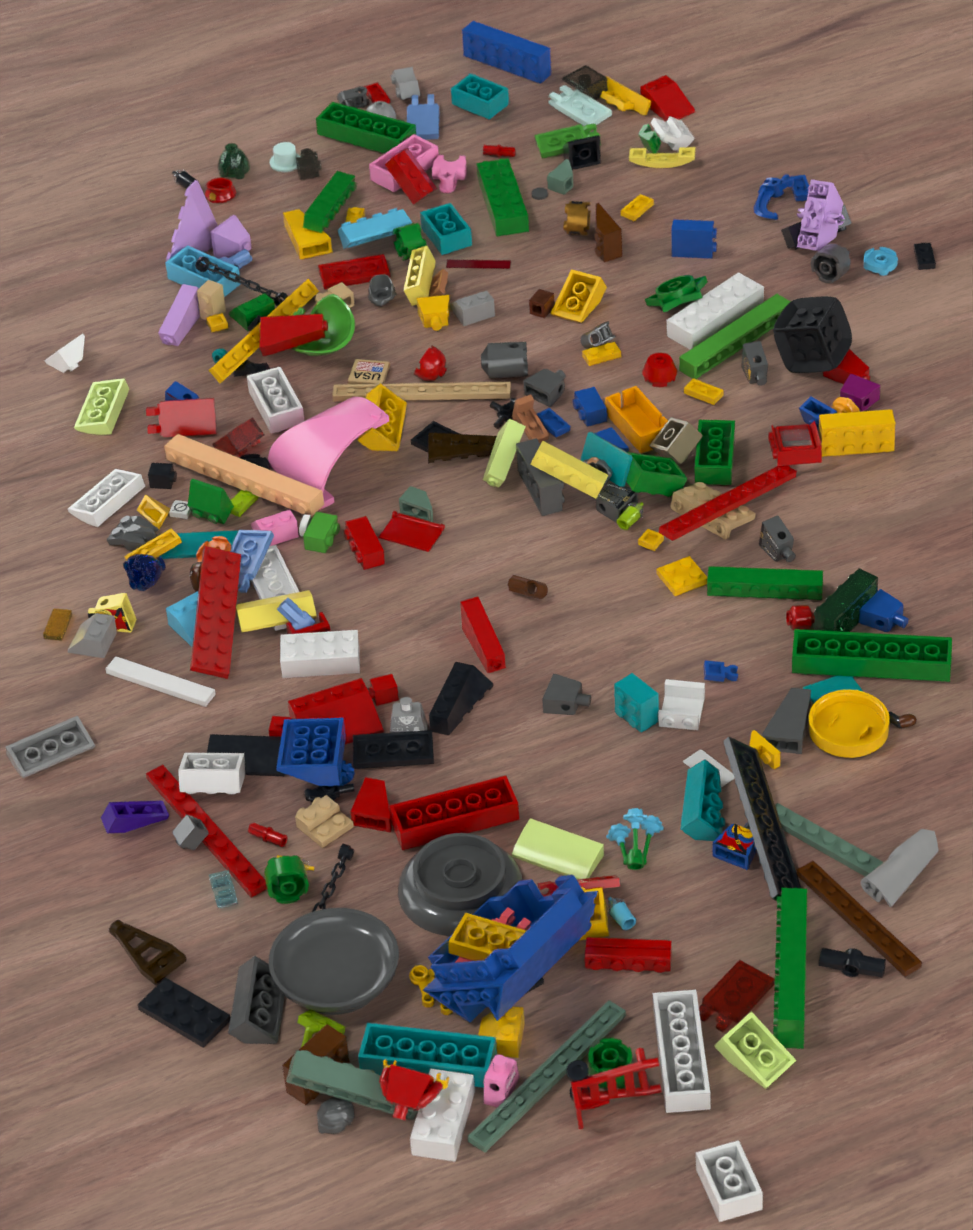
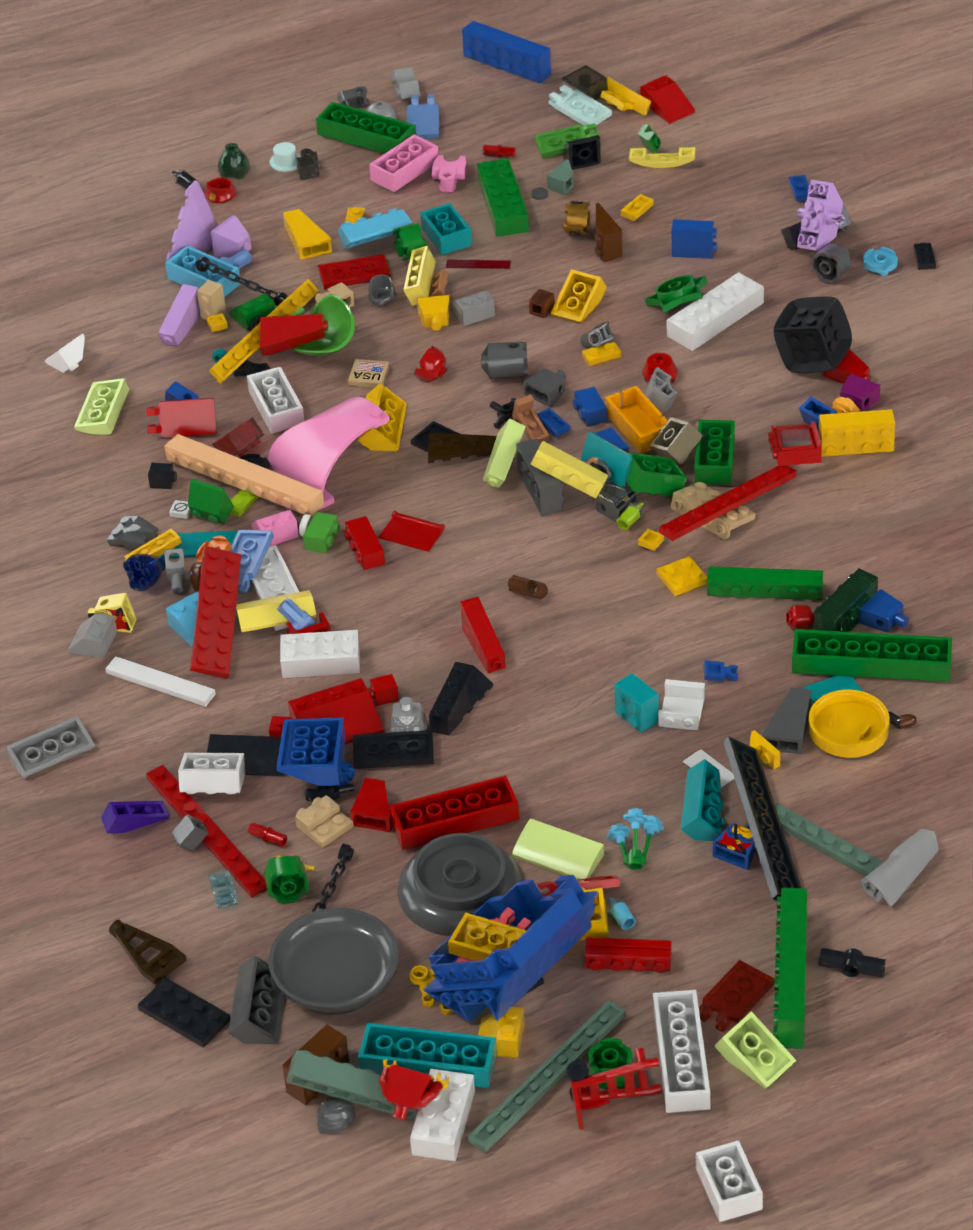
clear yellow tile [43,608,72,641] -> none
white slope [68,469,145,527] -> none
yellow slope [137,495,170,529] -> none
lime plate [297,1010,346,1047] -> none
green brick [303,171,357,233] -> none
tan plate [333,382,511,402] -> none
red plate [364,82,390,104] -> none
red slope [385,148,438,205] -> none
sand green slope [399,486,433,522] -> none
teal brick [451,73,509,120] -> none
bright pink torso [484,1055,520,1107] -> none
dark grey torso [542,673,591,715] -> none
white brick [651,117,694,150] -> none
bright green brick [679,294,791,379] -> none
yellow plate [684,378,724,405] -> none
dark grey torso [741,341,768,386] -> none
blue piece [754,174,795,220] -> none
dark grey torso [759,515,796,562] -> none
reddish brown plate [797,861,922,977] -> none
none -> light grey bracket [164,548,187,593]
none -> light grey brick [645,367,678,414]

